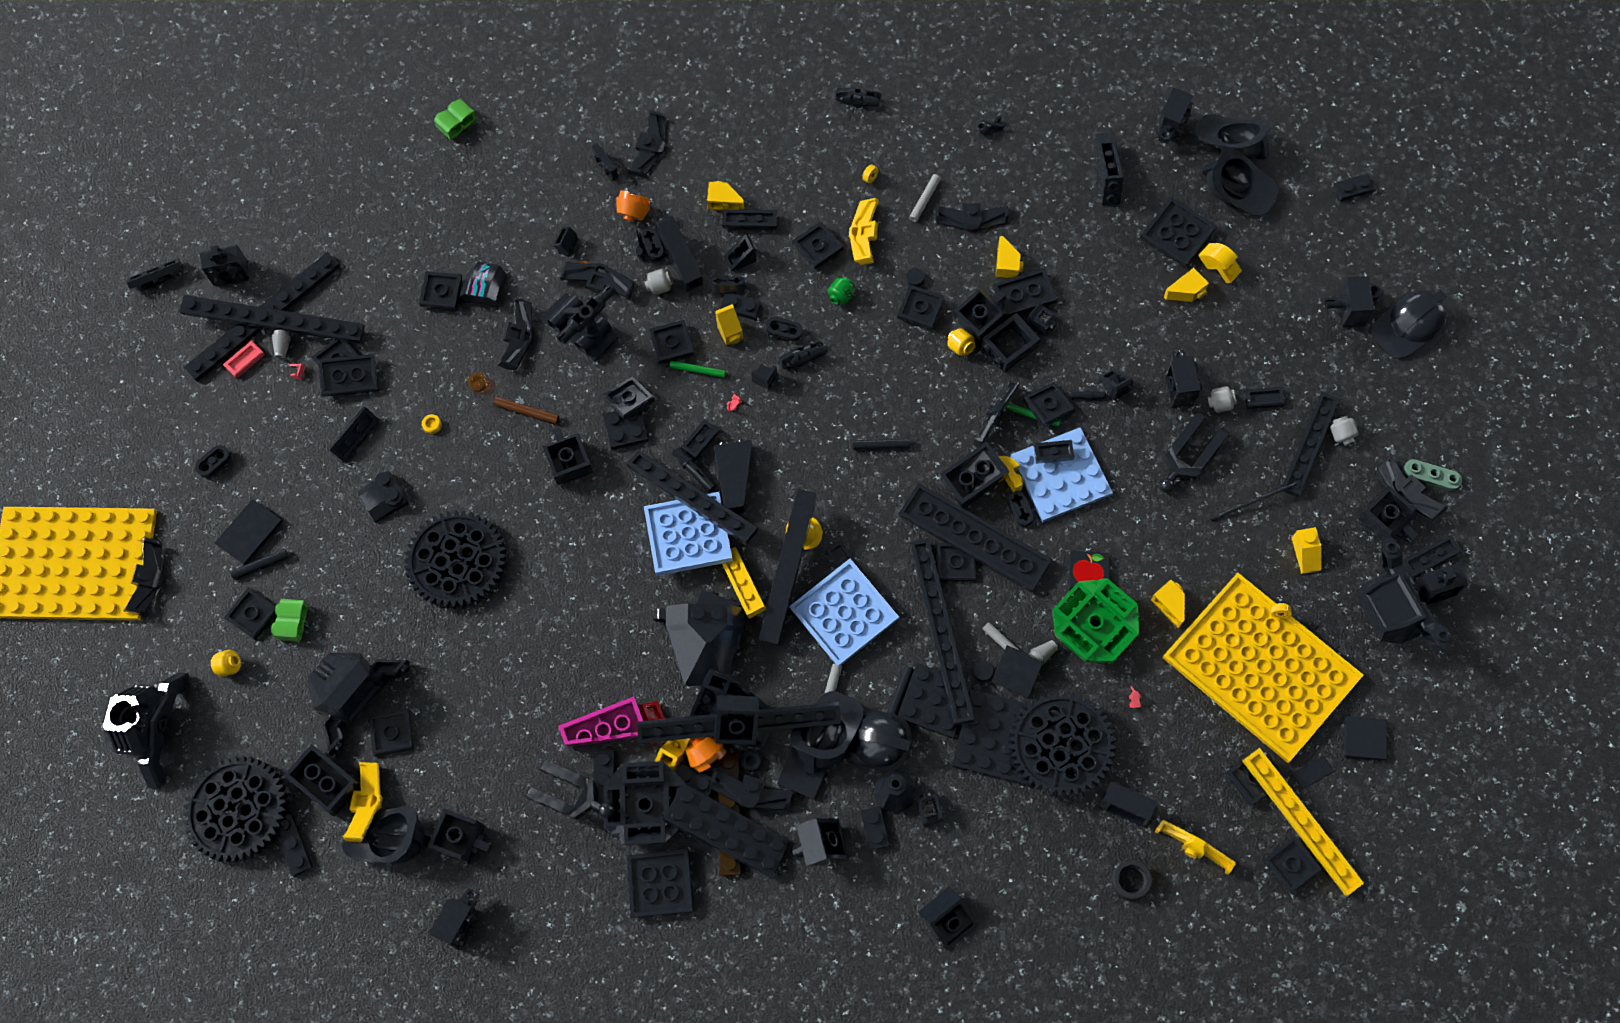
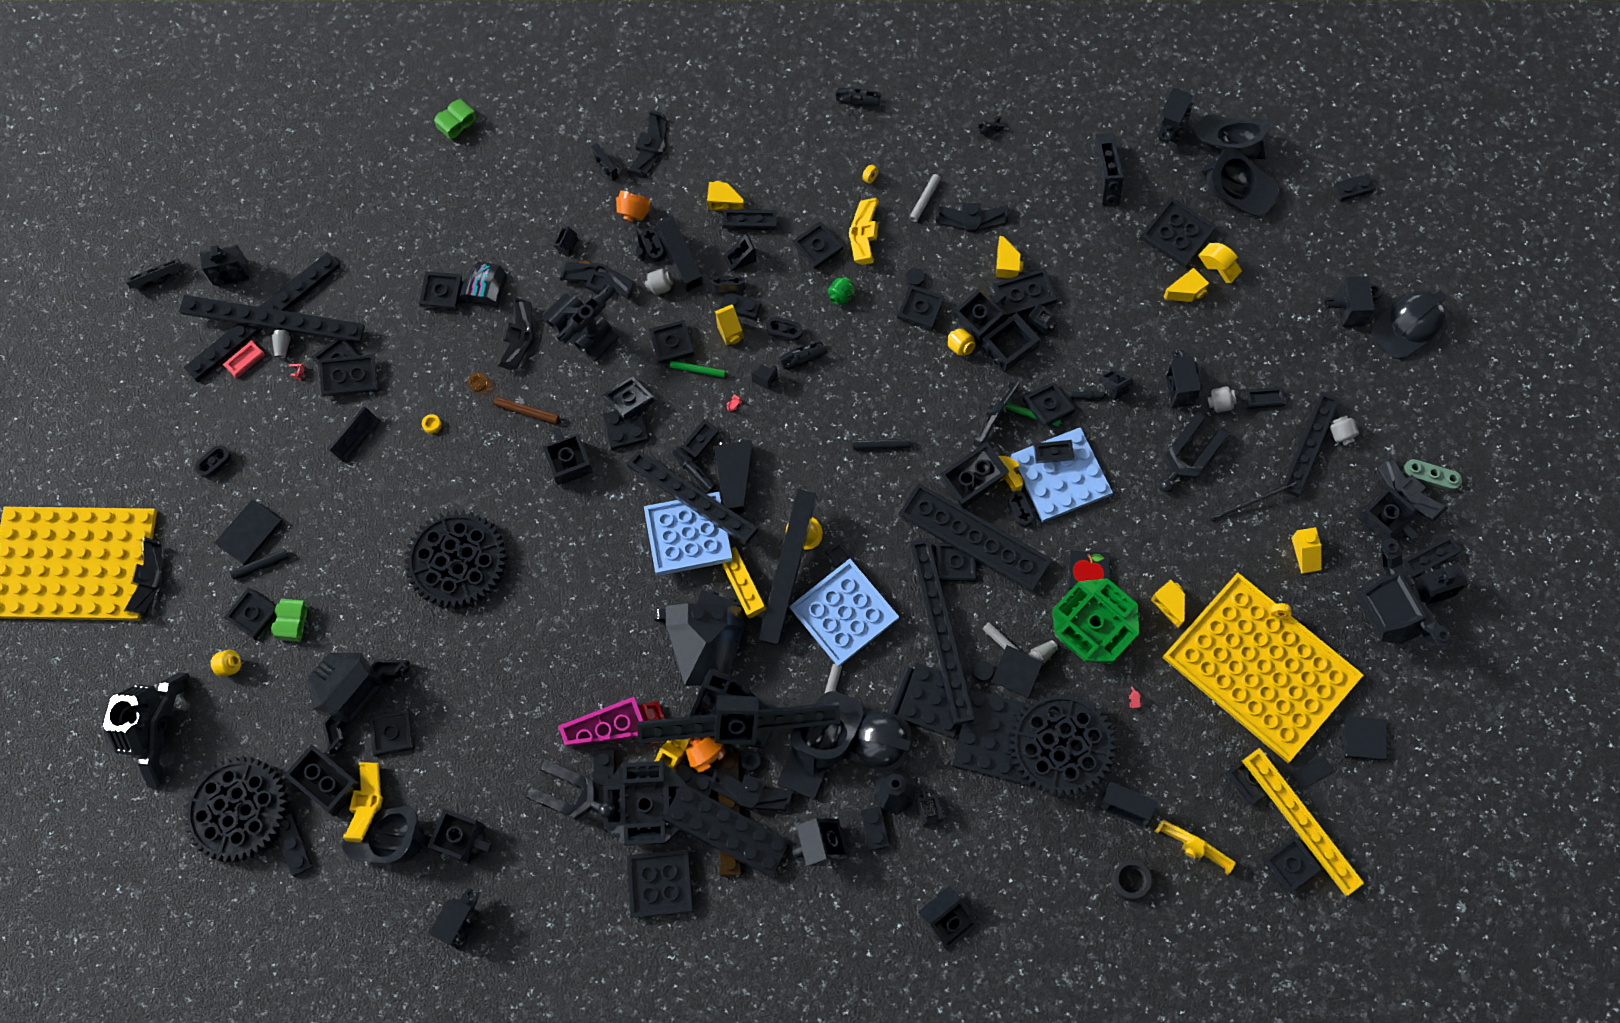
black slope [357,471,409,523] -> none

